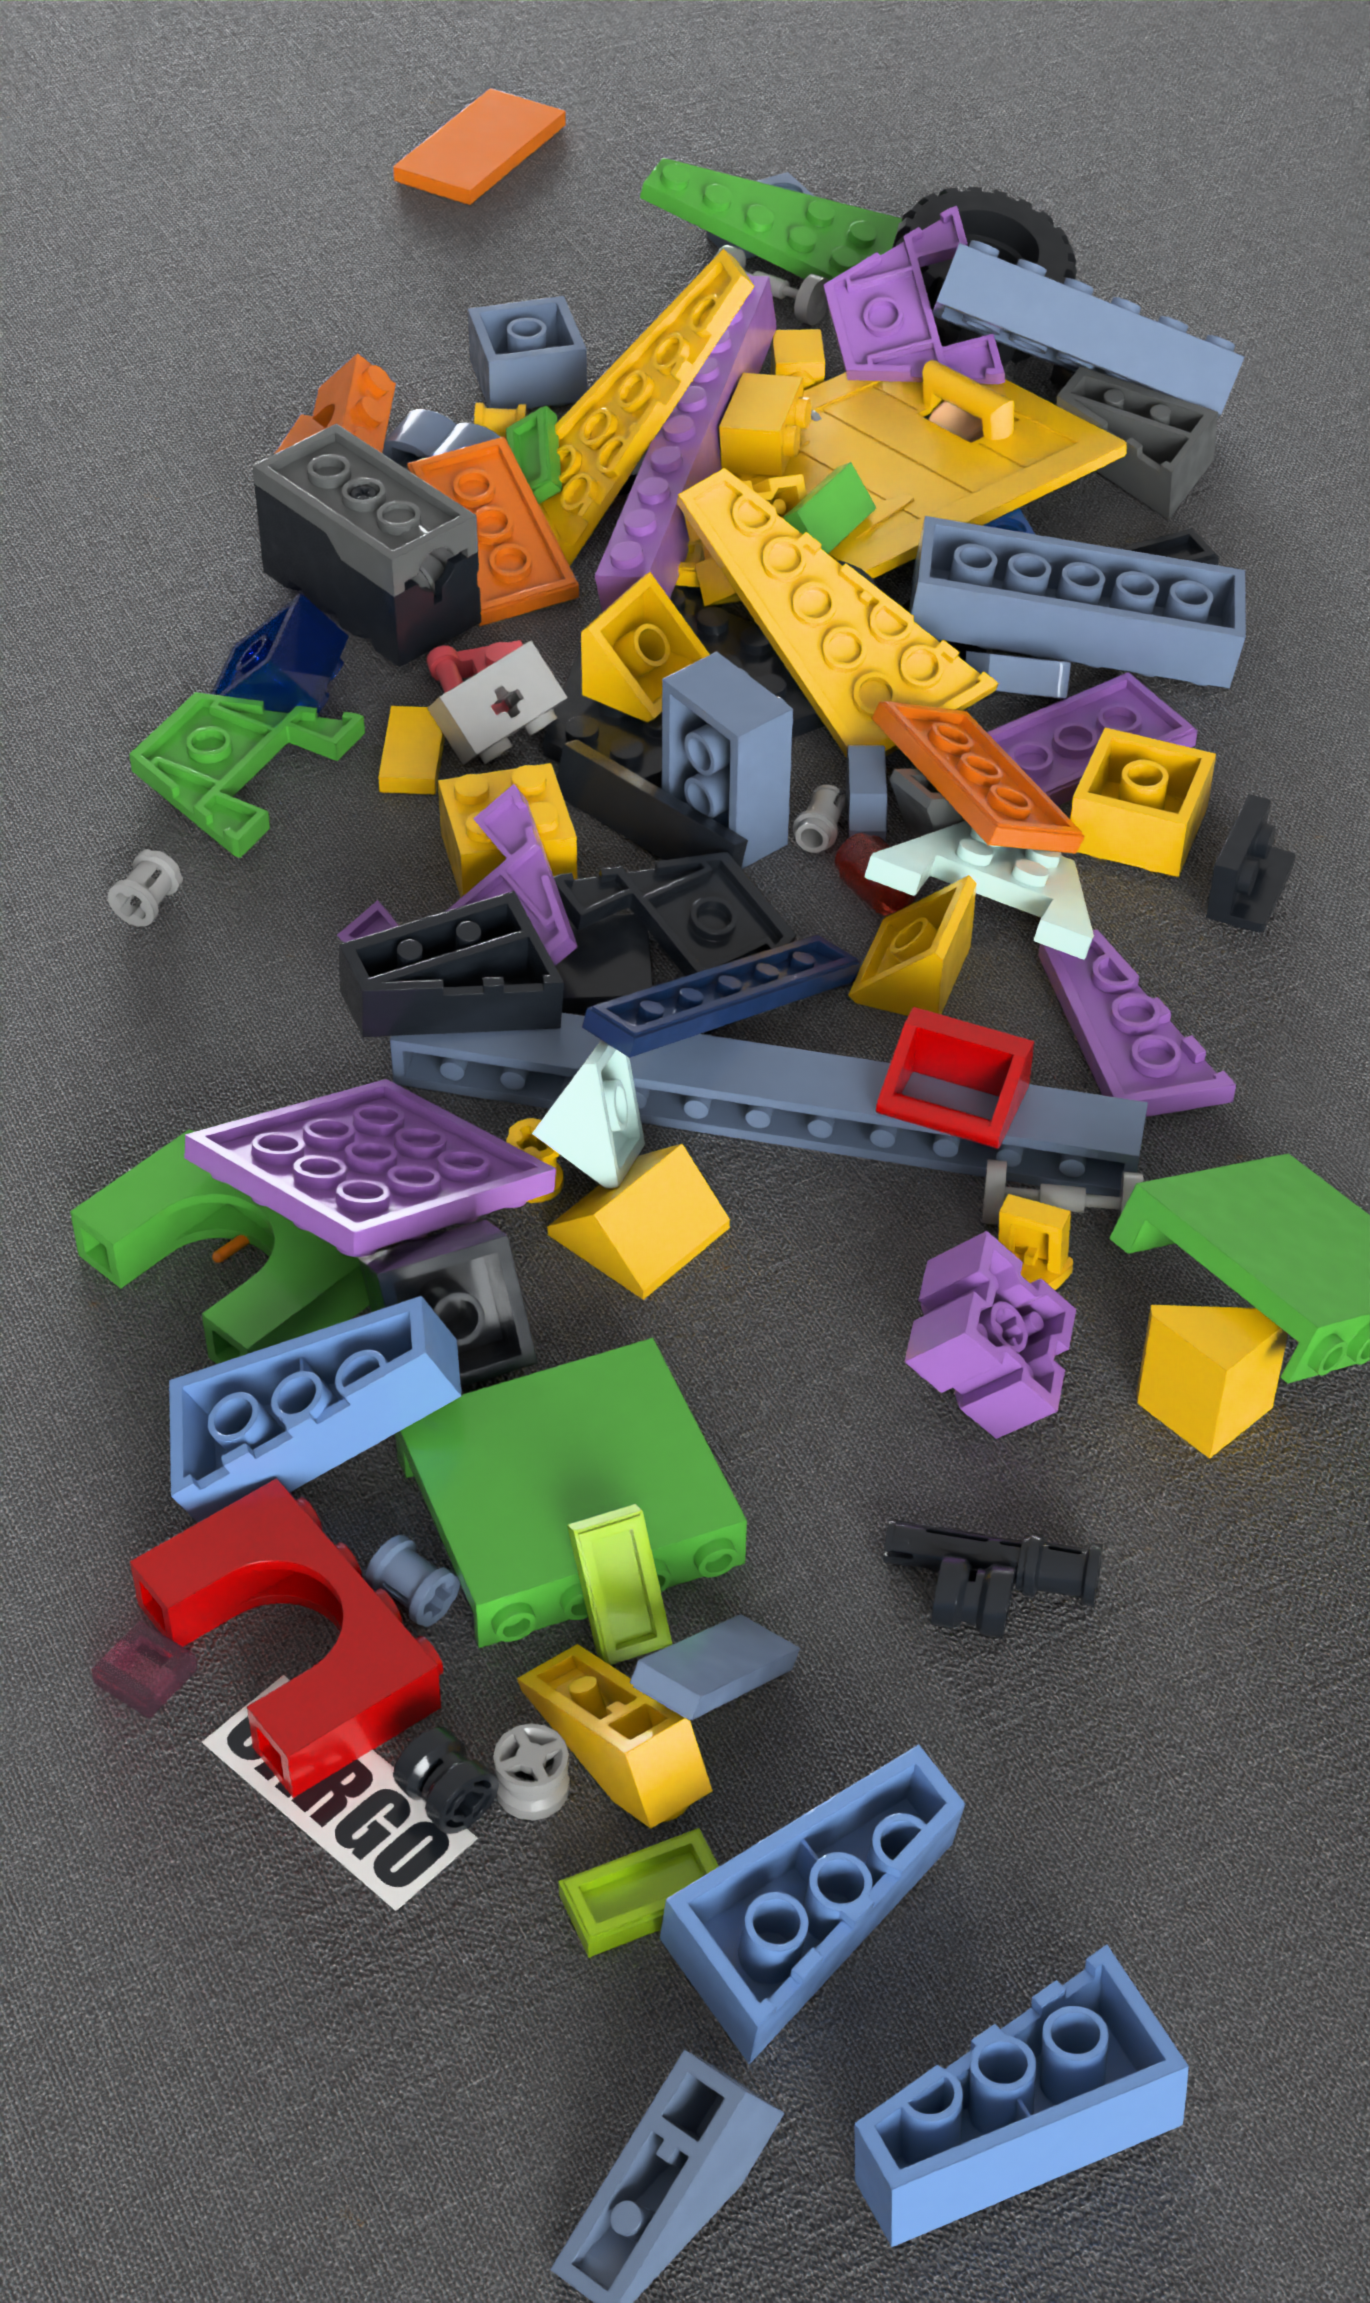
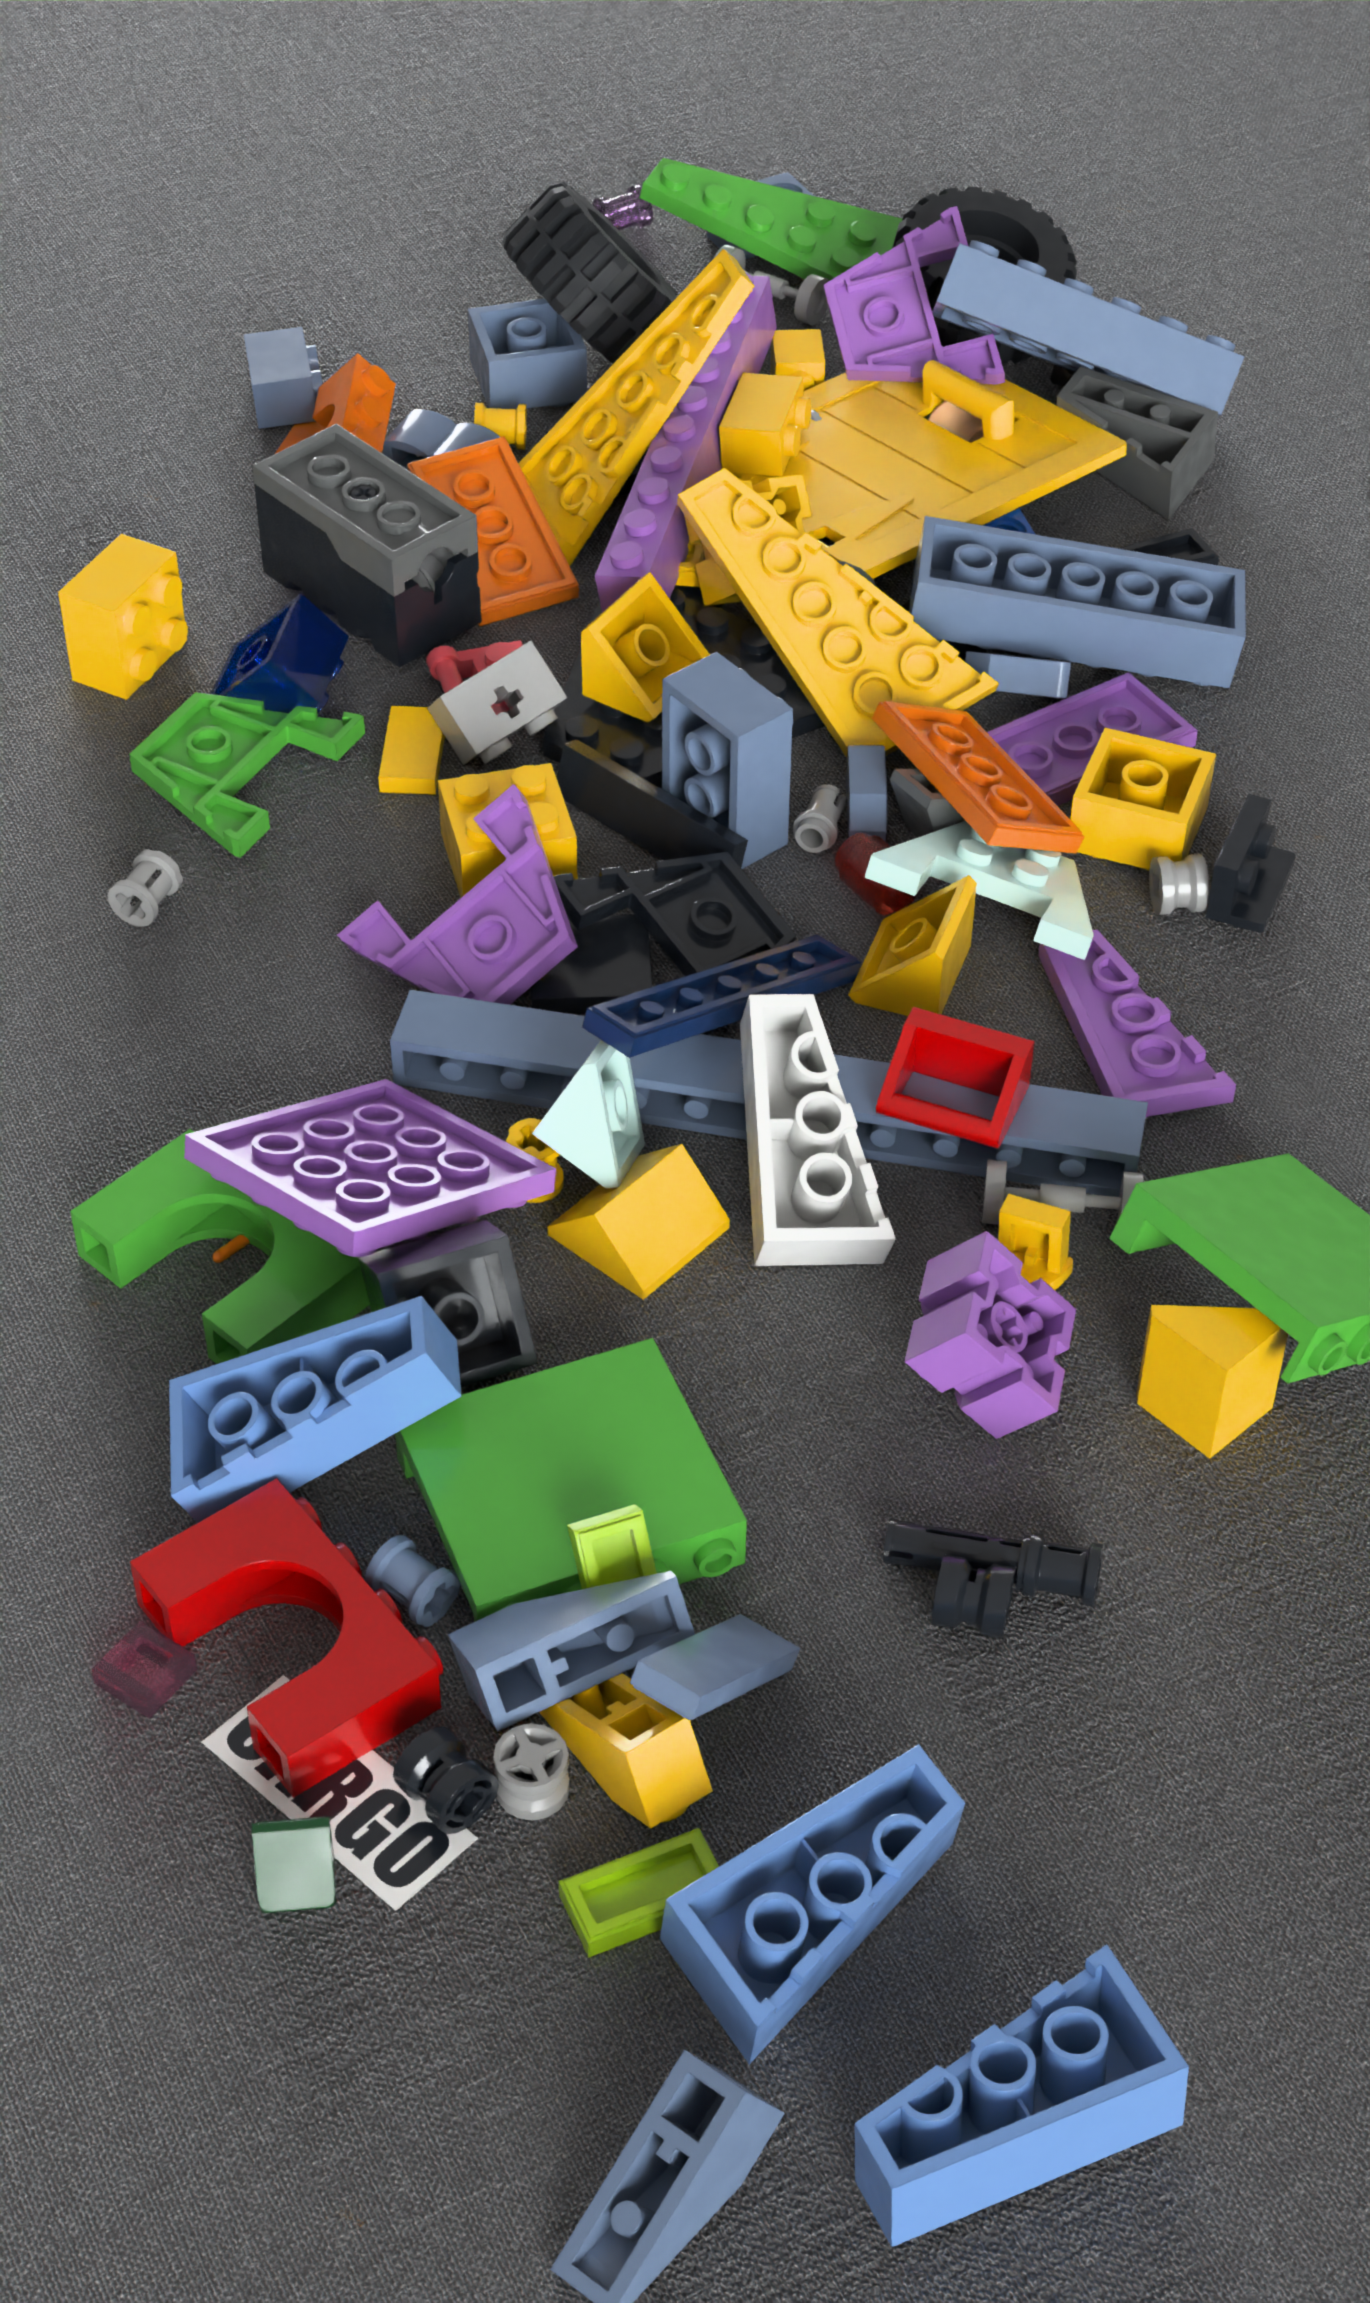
black wedge [339,891,564,1037] -> none
orange tile [393,88,566,205] -> none
bright green tile [506,405,562,504] -> none
bright green tile [784,462,876,554] -> none
none -> yellow brick [58,534,188,700]
none -> sand blue brick [243,327,323,429]
none -> slope [252,1816,336,1913]
none -> sand blue slope [447,1571,695,1732]
none -> black tyre [503,182,678,364]
none -> clear purple bush [592,185,653,231]
none -> white wedge [740,994,896,1266]
none -> light grey wheel [1149,854,1209,915]

